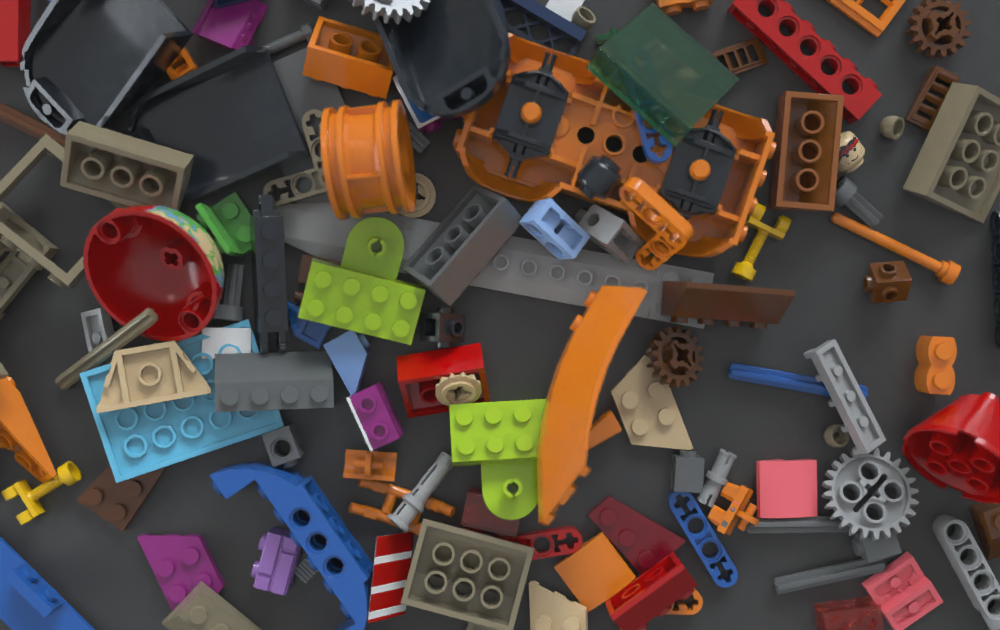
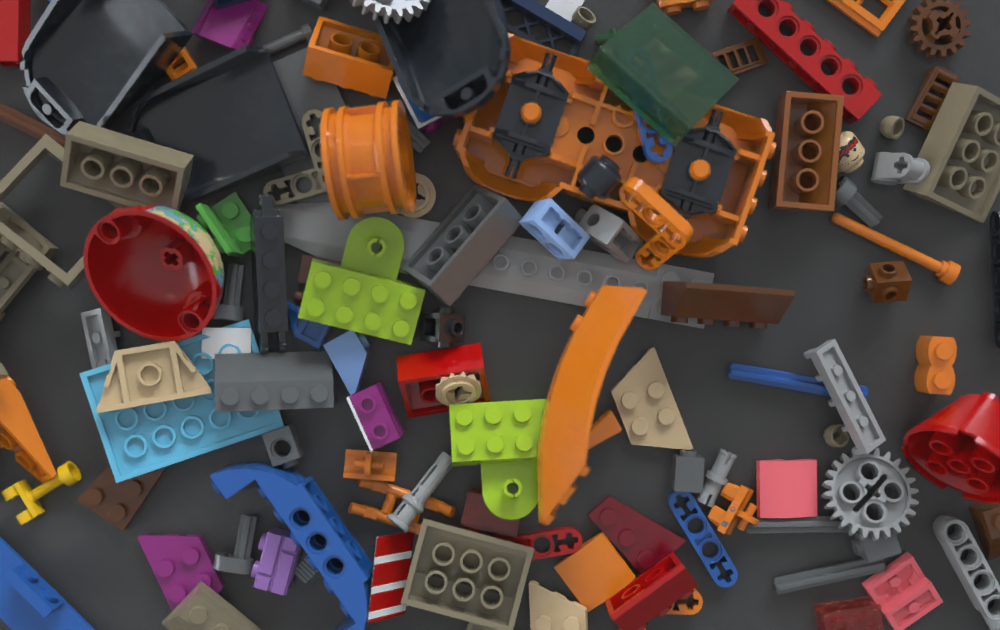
dark tan axle [55,308,159,390] -> none
reddish brown gear [645,326,705,388] -> none
yellow bar [731,203,792,282] -> none
none -> dark grey piece [213,514,258,574]
none -> light grey piece [871,152,930,185]

